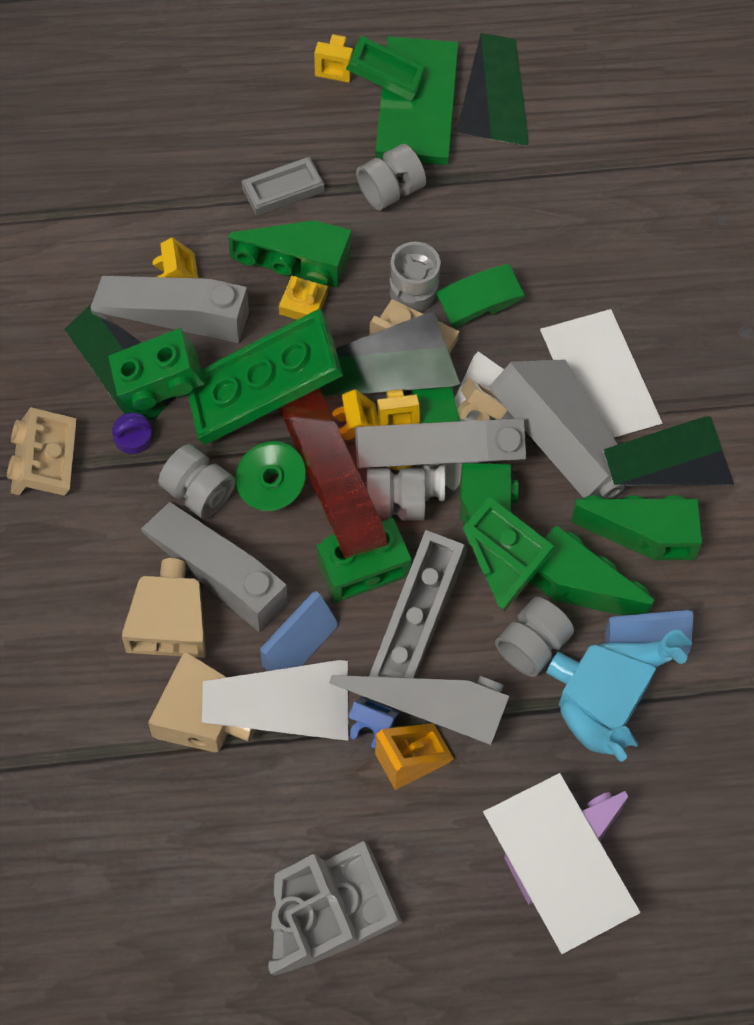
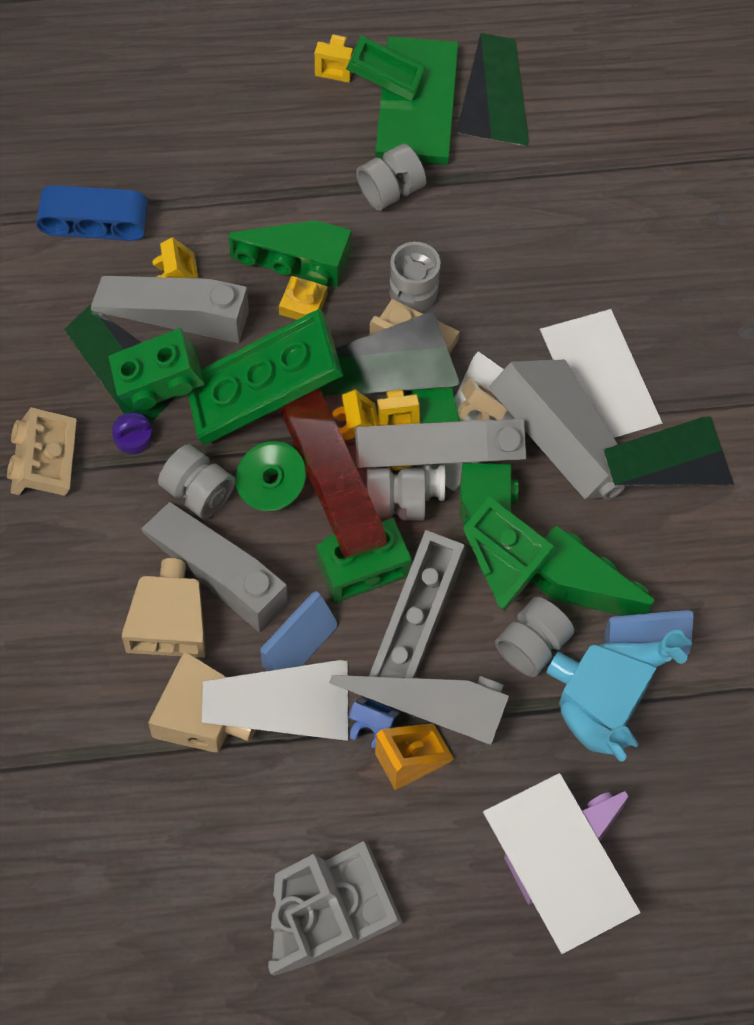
light grey tile [241,156,324,216] -> none
green slope [436,263,526,328] -> none
green slope [571,495,702,561] -> none
none -> blue beam [36,185,149,241]

